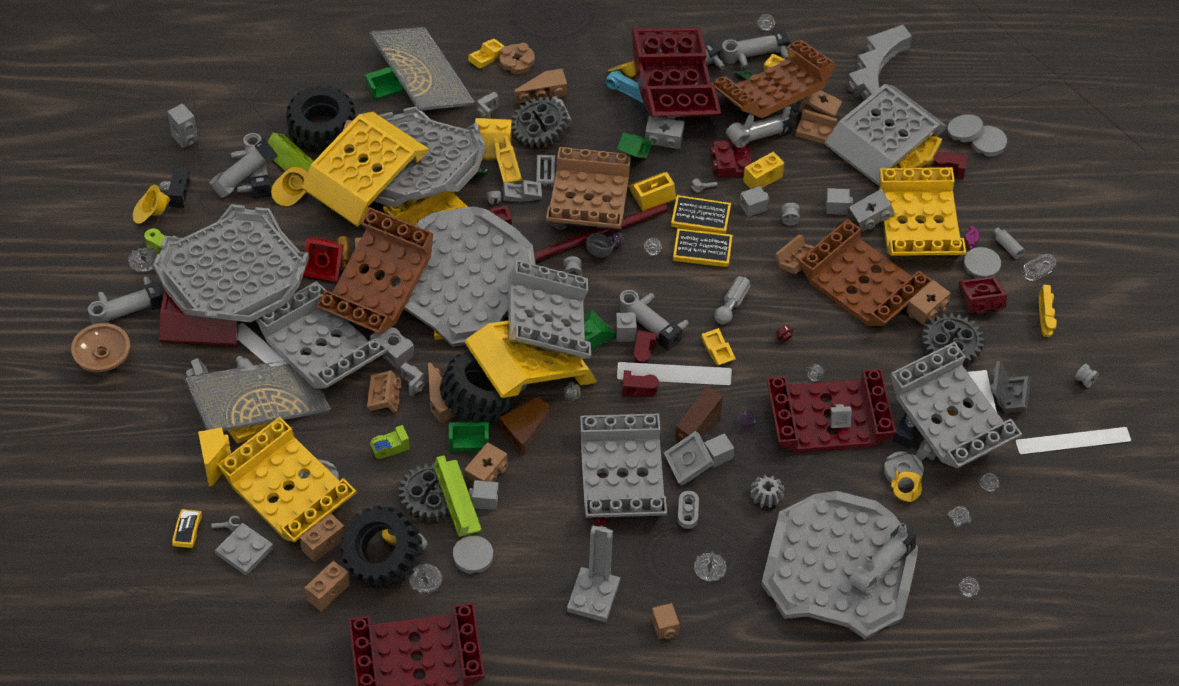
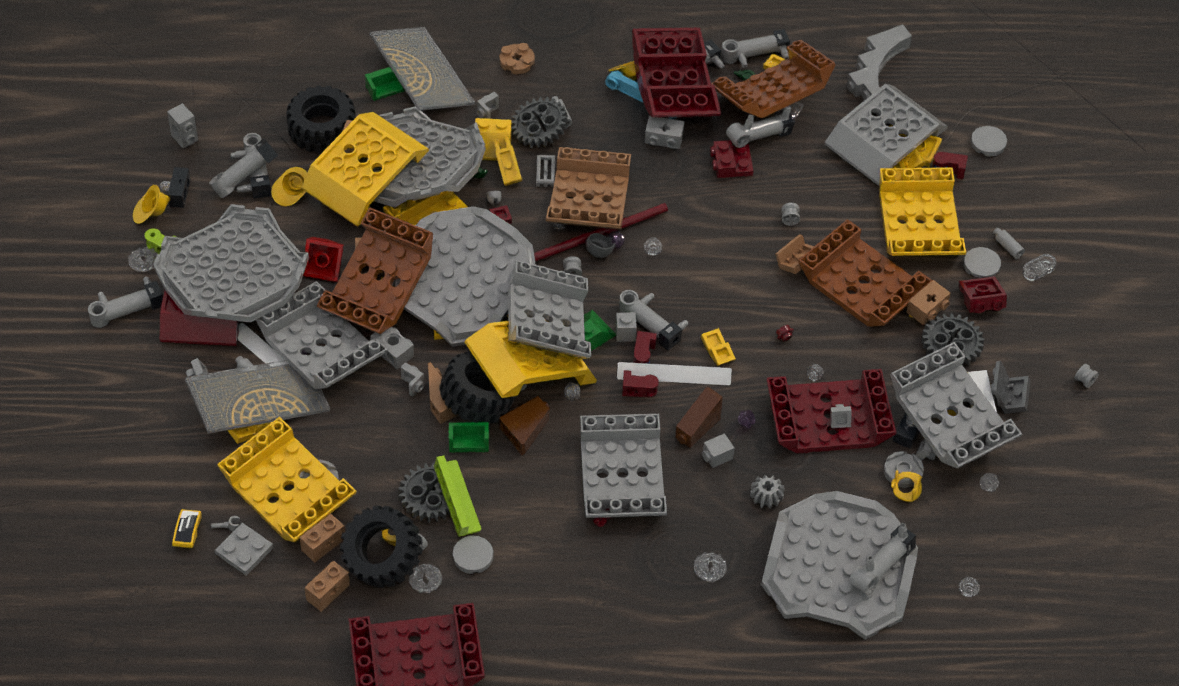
medium nougat dish [71,323,130,372] -> none
yellow slope [198,427,231,487] -> none
lime panel [268,132,314,173] -> none
pearl gold cylinder [336,236,351,271] -> none
medium nougat bracket [367,370,401,413] -> none
lime leg [370,425,410,459] -> none
medium nougat brick [464,442,508,486] -> none
yellow slope [468,39,504,69] -> none
light grey brick [469,480,499,510] -> none
light grey slope [502,180,542,202] -> none
medium nougat slope [514,69,567,104] -> none
light grey bracket [567,525,621,622] -> none
green panel [617,132,653,158] -> none
yellow slope [628,172,676,211] -> none
medium nougat brick [651,603,679,639] -> none
light grey plate [664,431,714,486] -> none
black tile [671,195,731,234] -> none
black tile [673,228,732,267] -> none
light grey plate [678,491,699,529] -> none
light grey hand [691,179,717,193] -> none
light grey piece [714,276,751,325] -> none
light grey brick [739,186,770,217] -> none
yellow brick [743,152,785,189] -> none
clear plate [758,14,775,30] -> none
medium nougat bracket [795,109,837,144] -> none
medium nougat brick [798,90,842,118] -> none
light grey brick [826,188,853,215] -> none
light grey brick [849,189,895,232] -> none
light grey tile [947,115,984,142] -> none
clear plate [948,506,972,527] -> none
magenta piece [965,226,979,250] -> none
white sticker [1016,427,1131,454] -> none
yellow hinge [1038,285,1057,337] -> none

